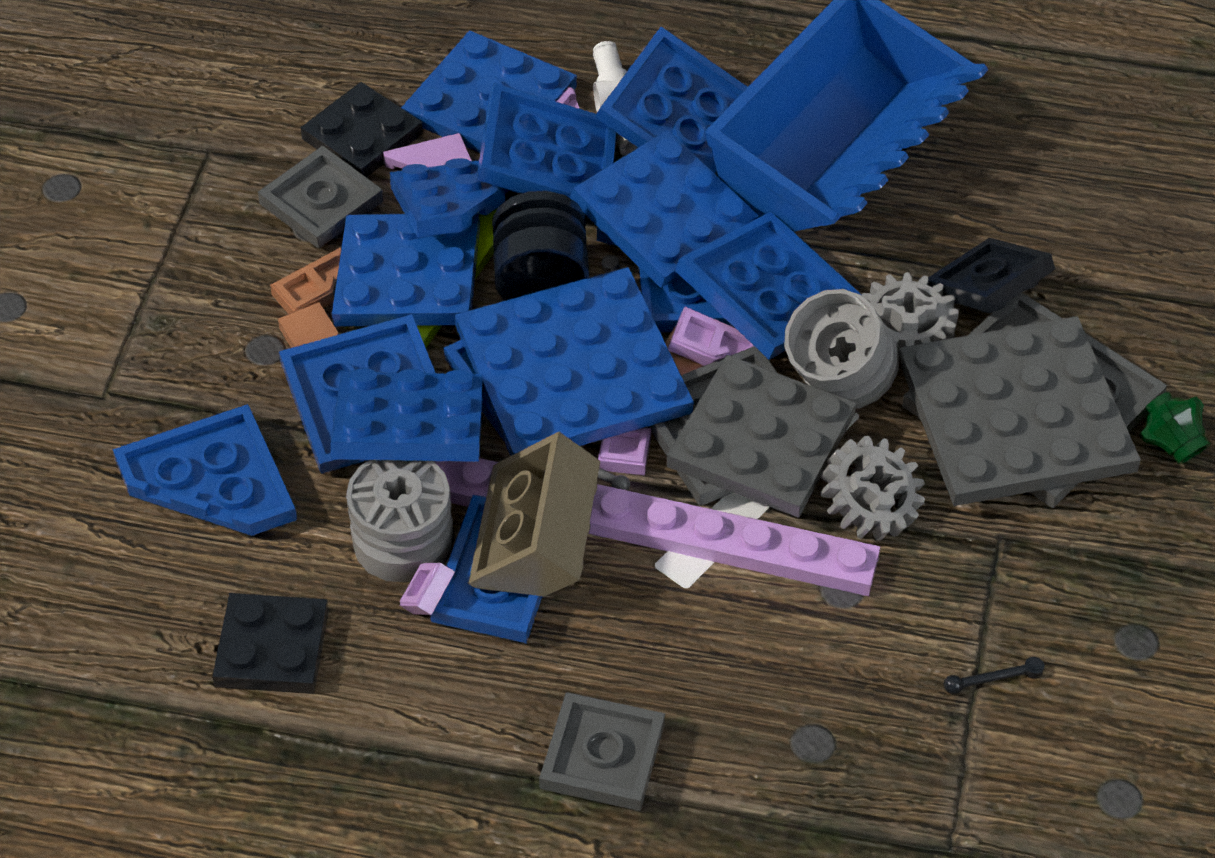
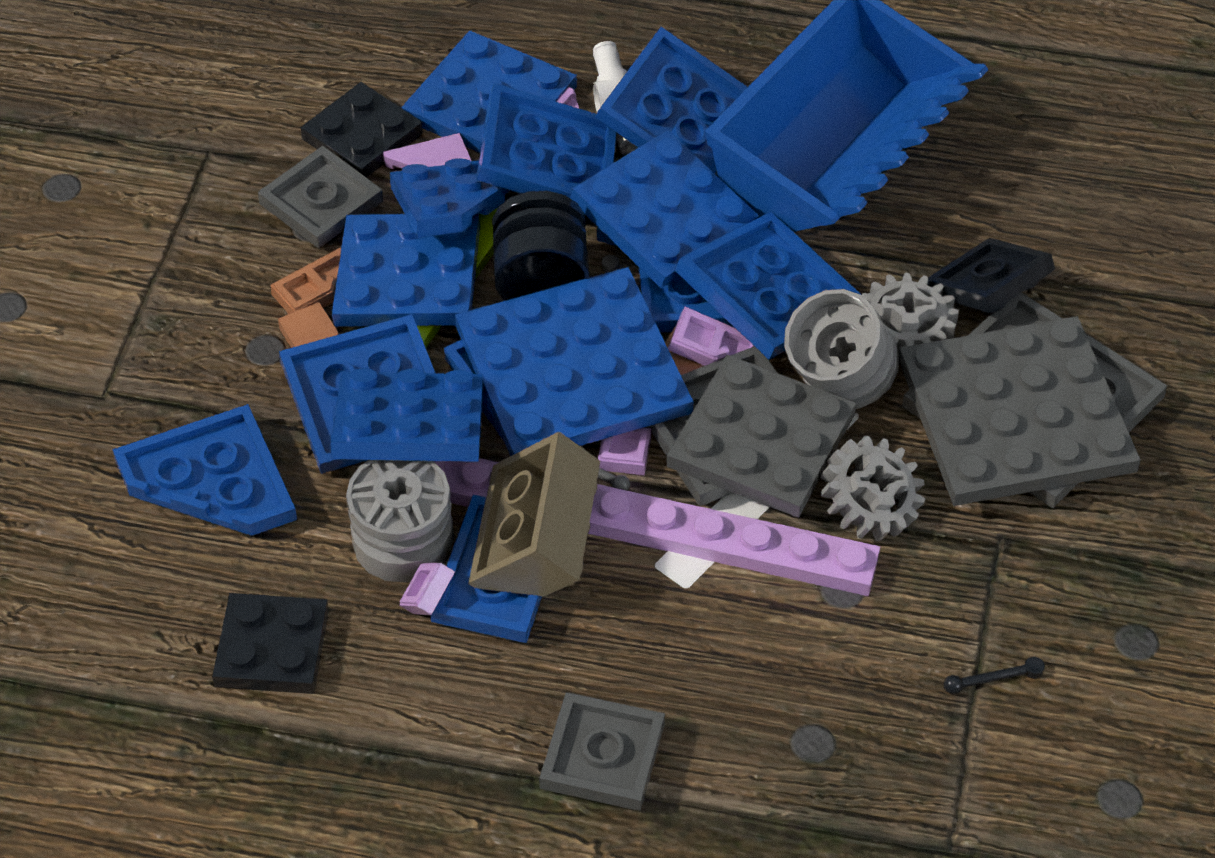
dark green rock [1139,391,1211,465] -> none

